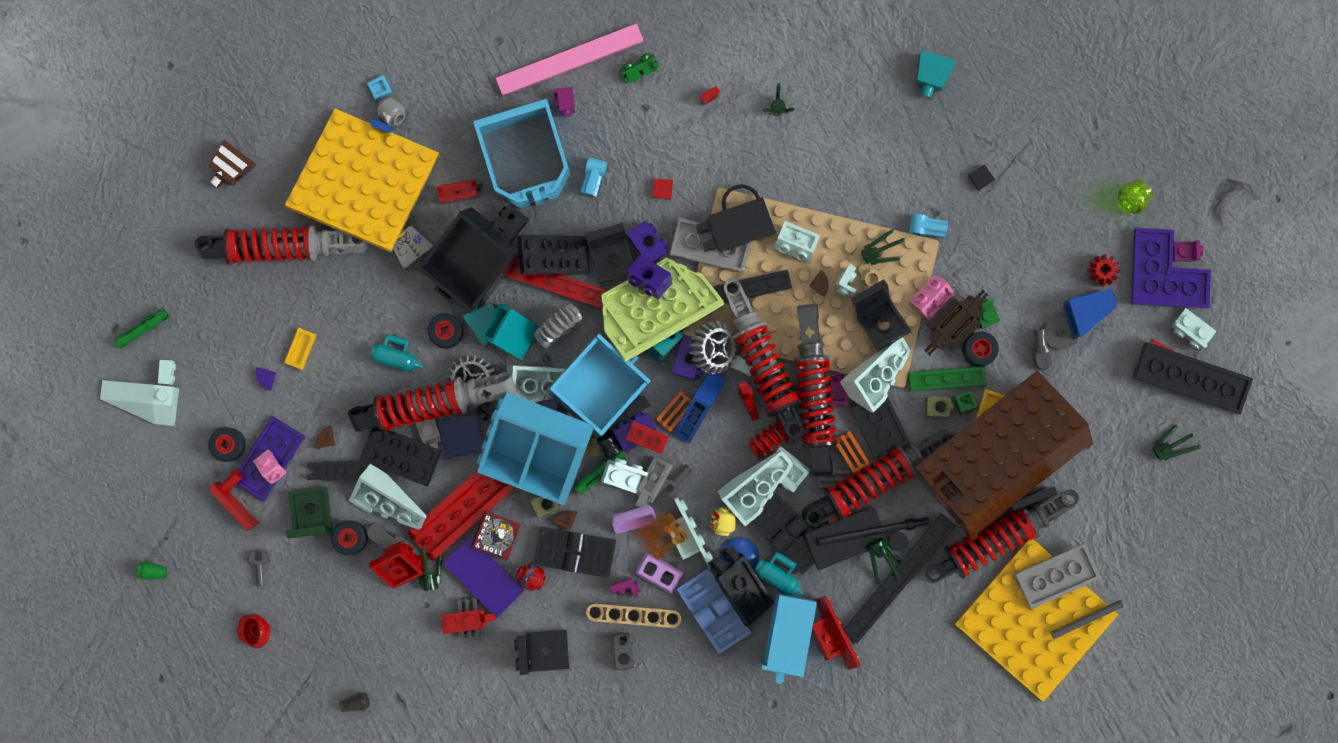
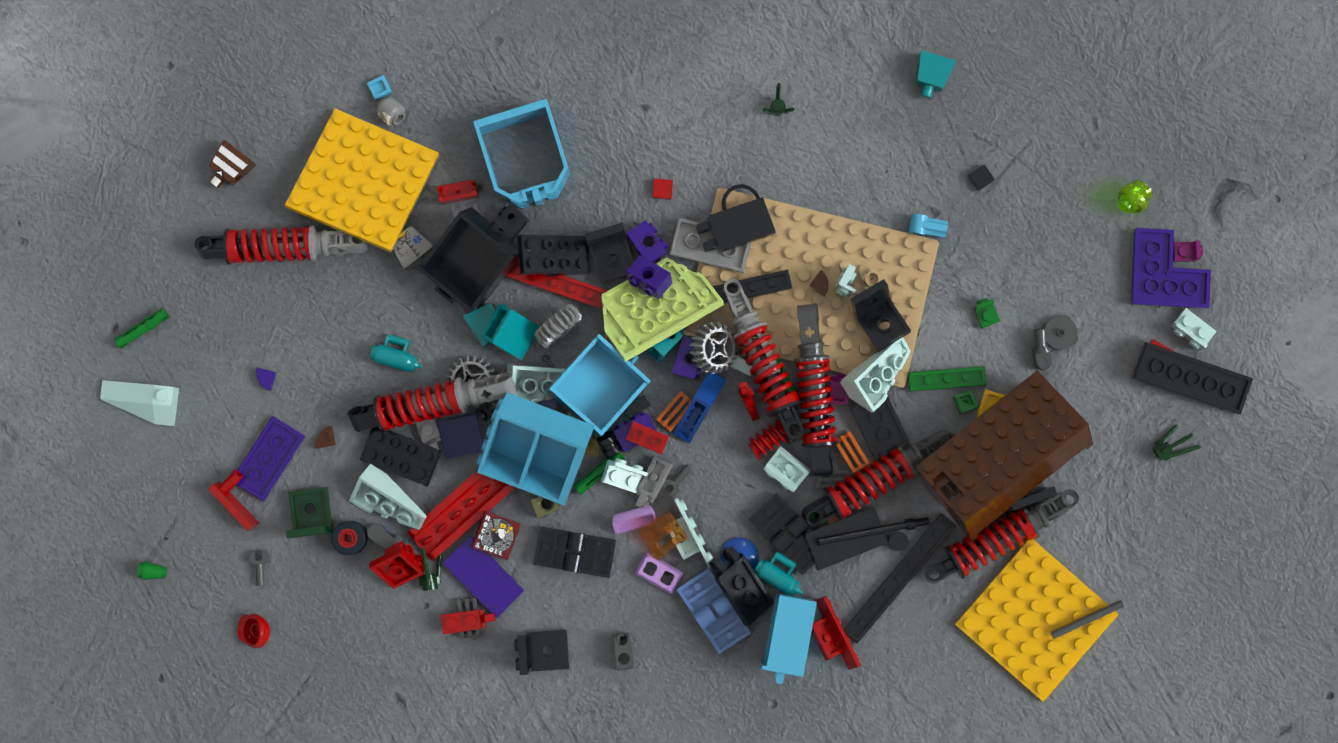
light aqua piece [158,360,176,385] -> none
black wheel [208,427,246,462] -> none
bright pink bracket [253,449,286,484] -> none
yellow tile [284,328,317,370] -> none
black hinge [307,460,362,481] -> none
clear smoke cone [339,692,370,712] -> none
blue tile [371,119,394,134] -> none
black wheel [428,313,464,349] -> none
bright pink tile [496,24,644,97] -> none
red head [516,563,546,591] -> none
magenta brick [553,87,575,117] -> none
reddish brown tile [553,511,578,530] -> none
medium azure piece [581,157,608,197] -> none
tan beam [586,603,681,628] -> none
magenta bracket [610,578,640,598] -> none
green hinge [619,53,660,83] -> none
red tile [700,86,720,105] -> none
light yellow head [710,506,736,536] -> none
light aqua wedge [718,450,793,526] -> none
light aqua bracket [774,221,820,262] -> none
dark green plant [861,229,905,266] -> none
dark green plant [868,537,901,585] -> none
bright pink bracket [910,274,956,322] -> none
dark brown piece [924,290,988,356] -> none
olive brick [925,397,954,418] -> none
black wheel [962,331,999,367] -> none
light grey tile [1014,543,1101,610] -> none
blue slope [1063,289,1117,339] -> none
red gear [1087,254,1120,287] -> none

